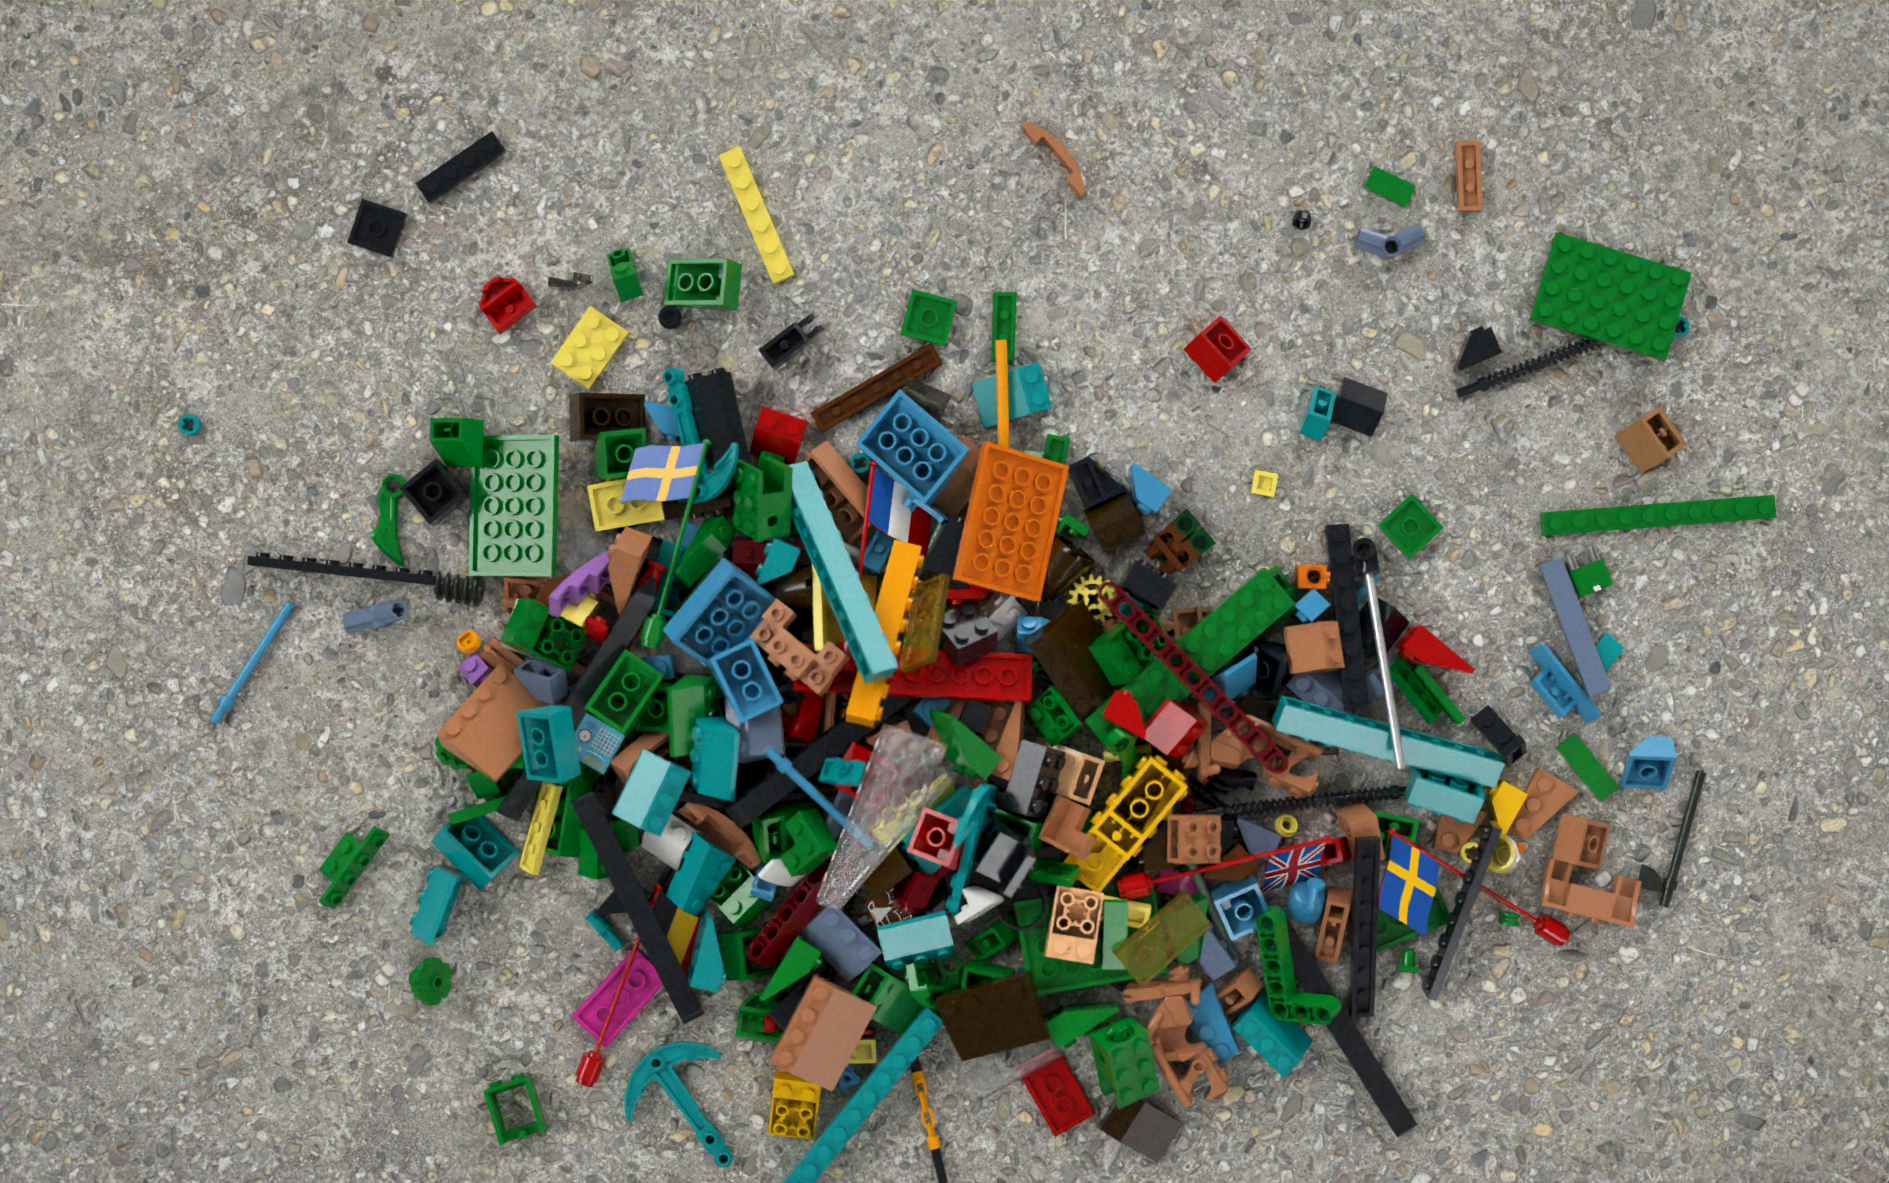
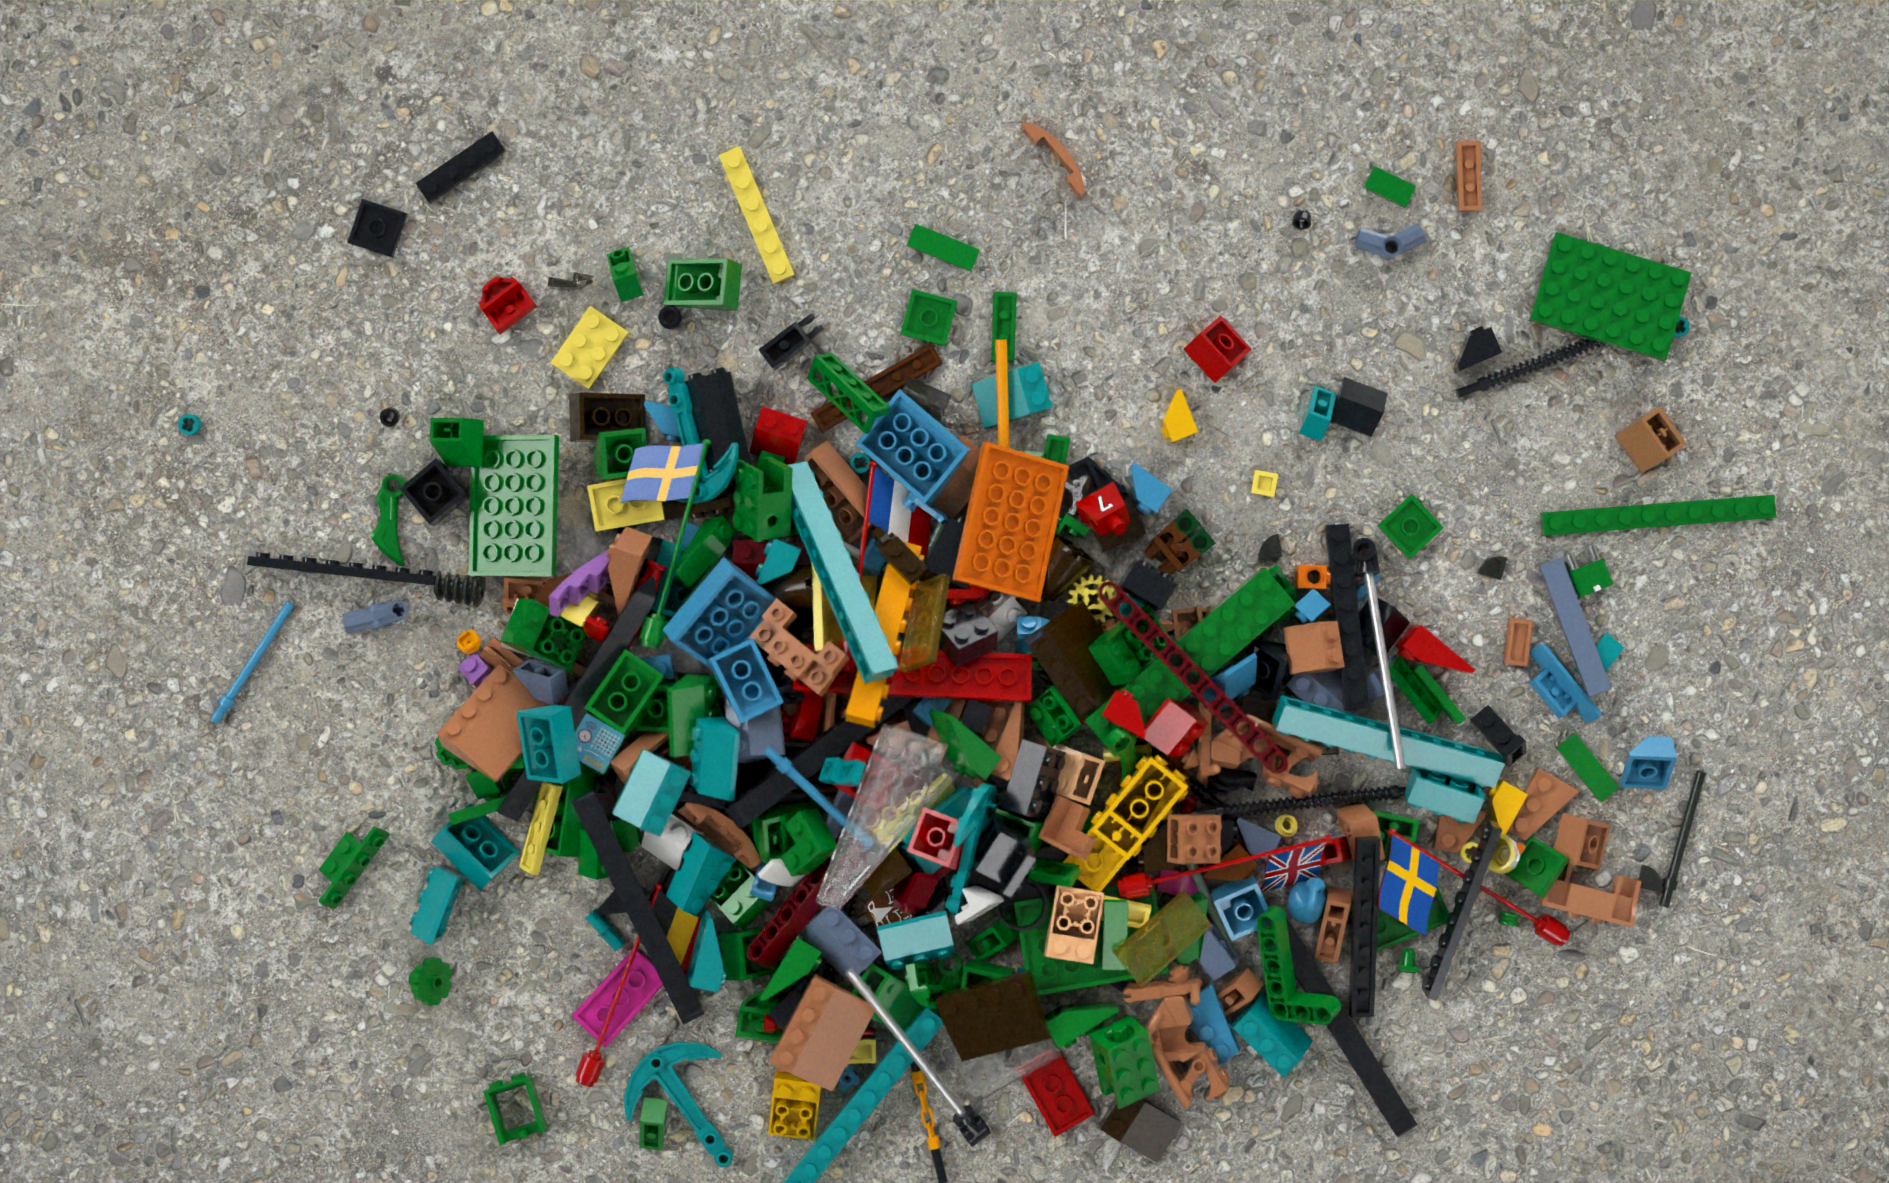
none -> black hinge [380,407,400,427]
none -> green slope [640,1098,668,1151]
none -> green fence [807,352,891,434]
none -> flat silver piece [845,968,991,1147]
none -> dark brown hinge [872,526,928,585]
none -> green tile [907,224,980,272]
none -> clear smoke slope [1060,475,1091,516]
none -> red torso [1075,482,1130,536]
none -> yellow slope [1160,389,1198,444]
none -> pearl dark grey tile [1258,534,1282,561]
none -> pearl dark grey tile [1477,556,1508,580]
none -> nougat tile [1503,618,1533,667]
none -> green tile [1505,836,1570,899]

